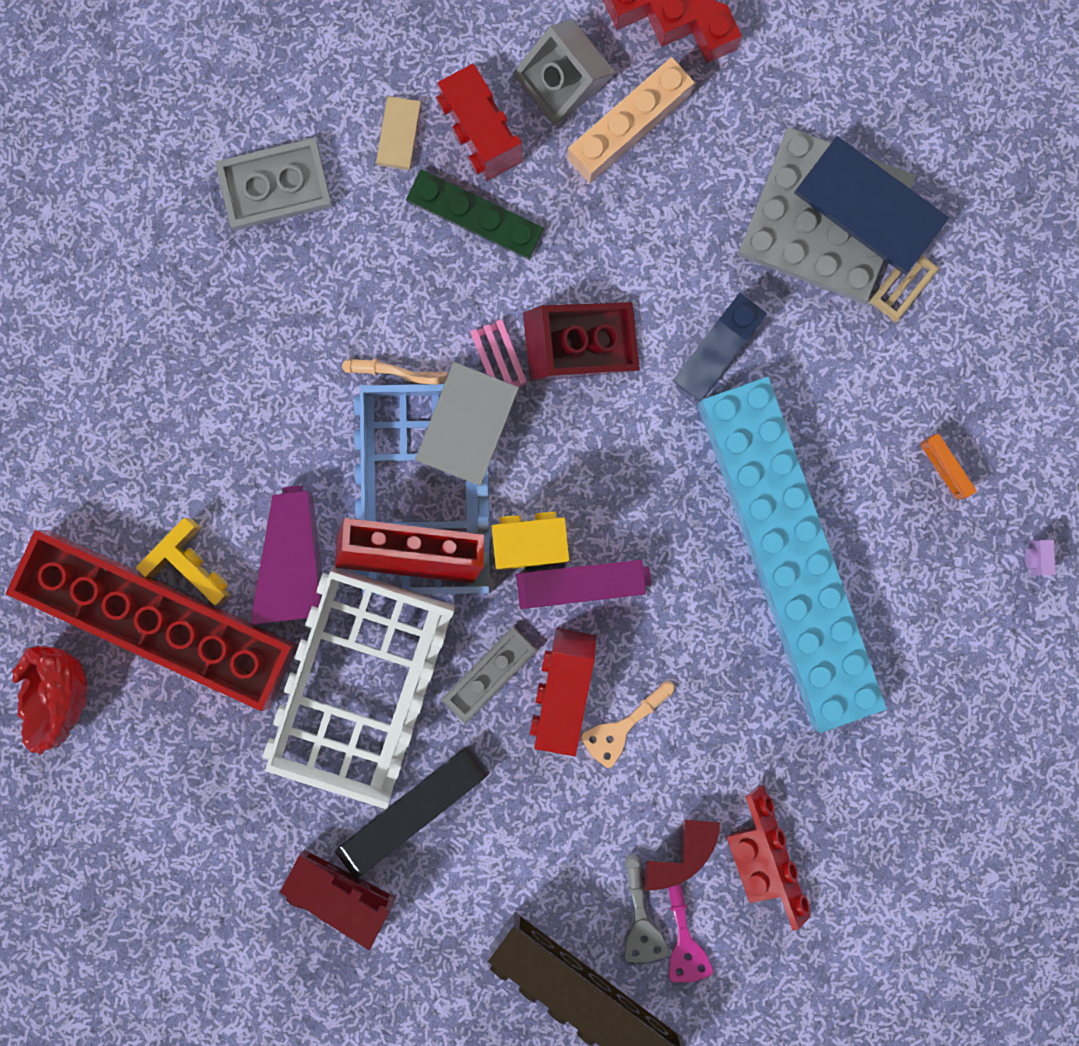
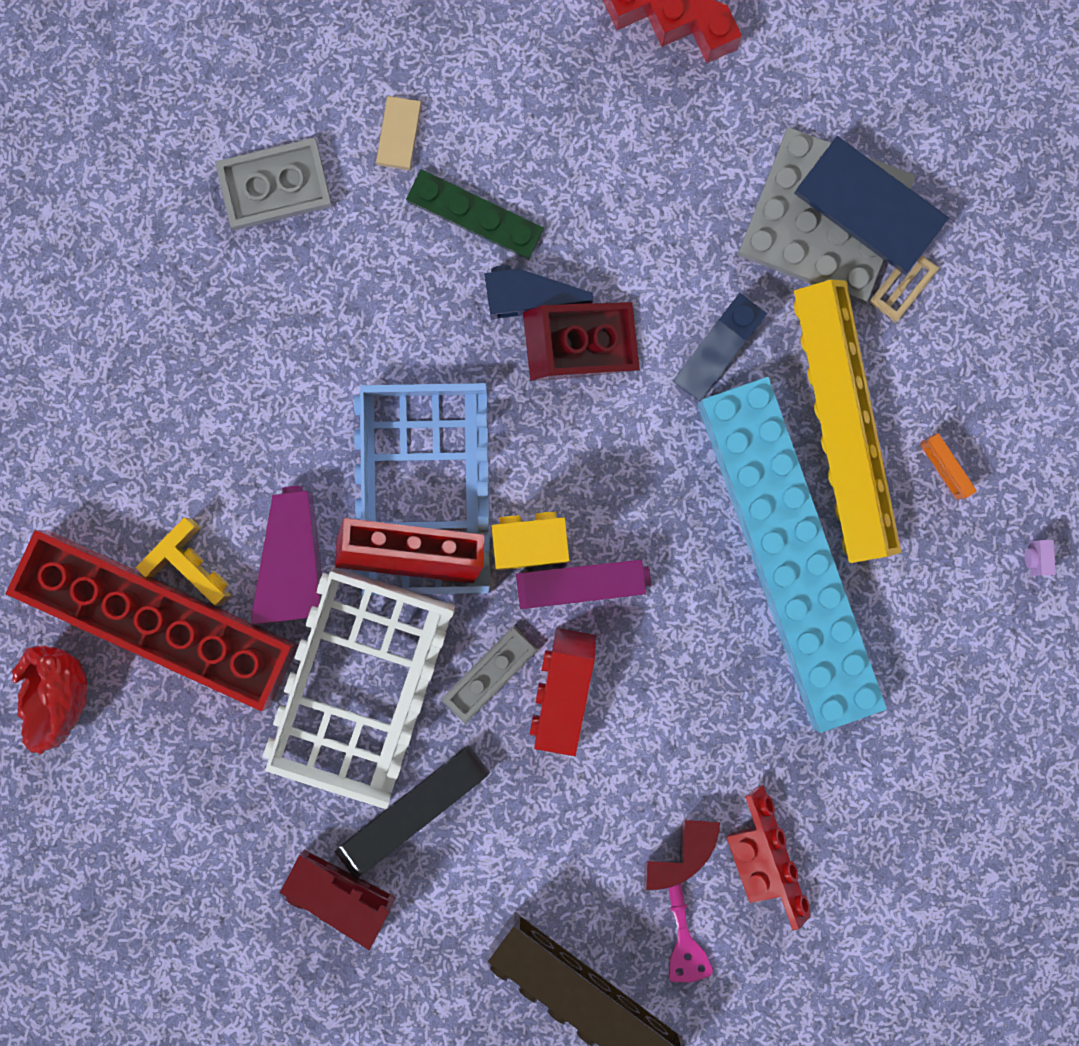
light nougat piece [342,358,448,385] -> none
light grey tile [415,362,519,486] -> none
red wedge [435,63,523,181] -> none
bright pink tile [470,319,527,387] -> none
light grey slope [513,19,615,126] -> none
light nougat brick [567,57,695,184] -> none
light nougat piece [581,681,675,768] -> none
light grey piece [625,854,669,963] -> none
none -> dark blue slope [484,265,593,320]
none -> yellow brick [794,279,902,563]

